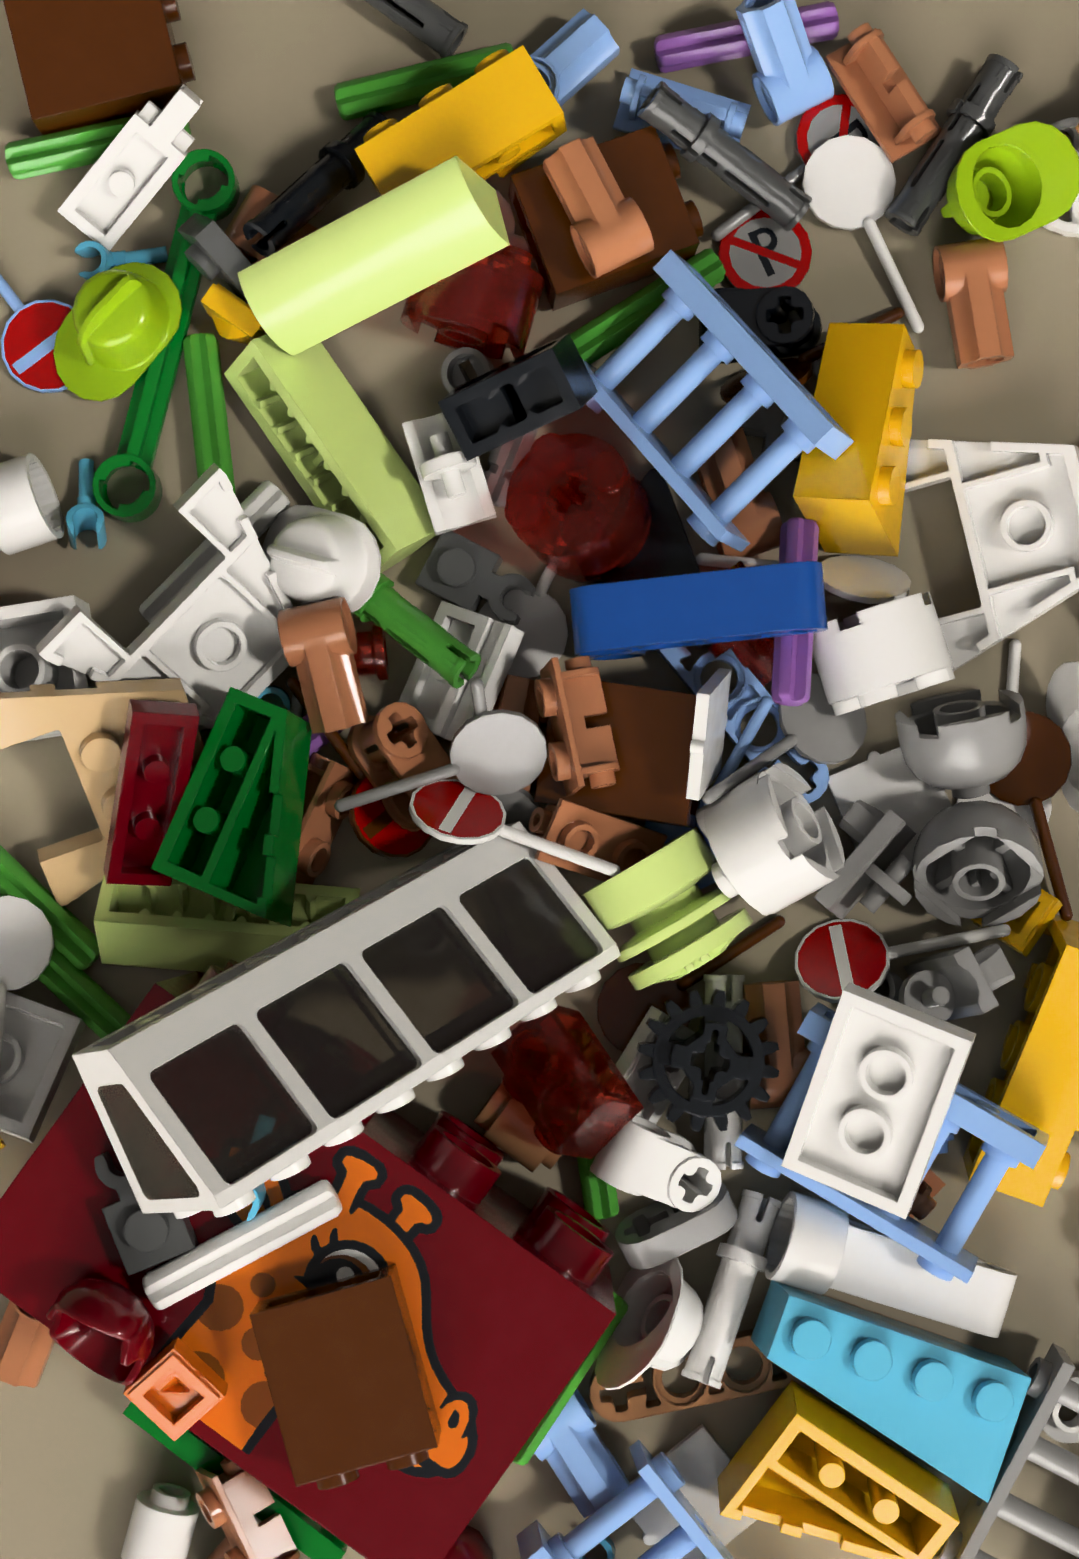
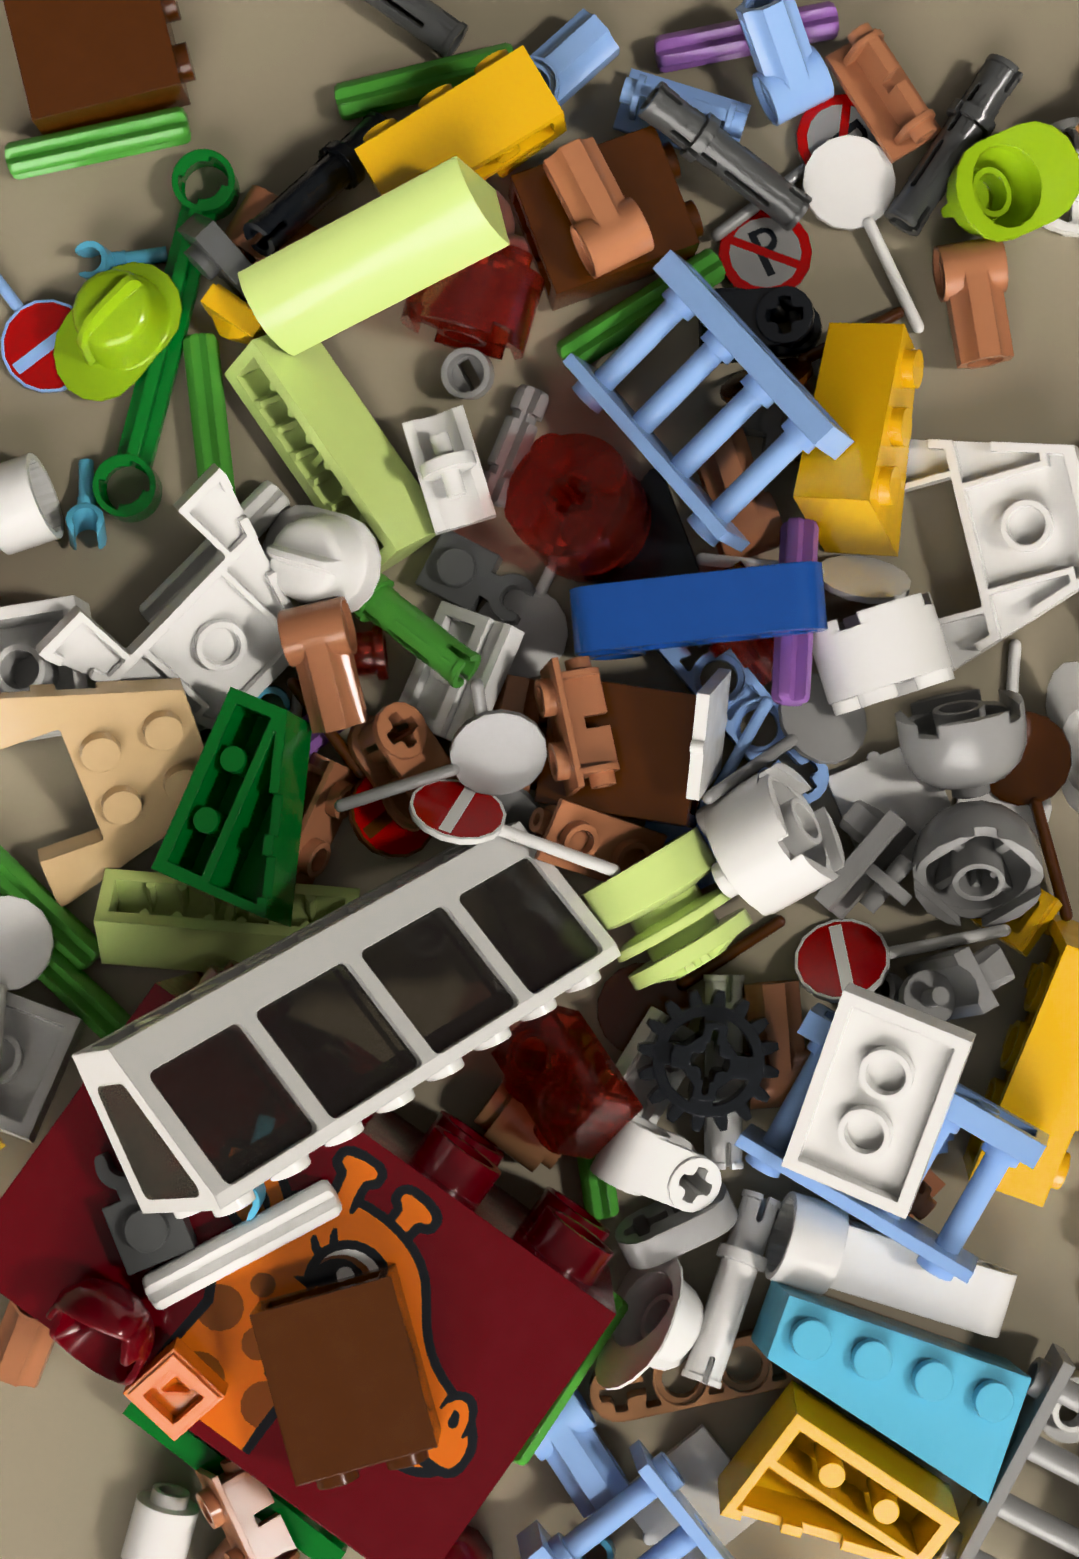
white hinge [57,84,203,251] -> none
dark red plate [103,699,200,886] -> none
black brick [438,333,598,461] -> none

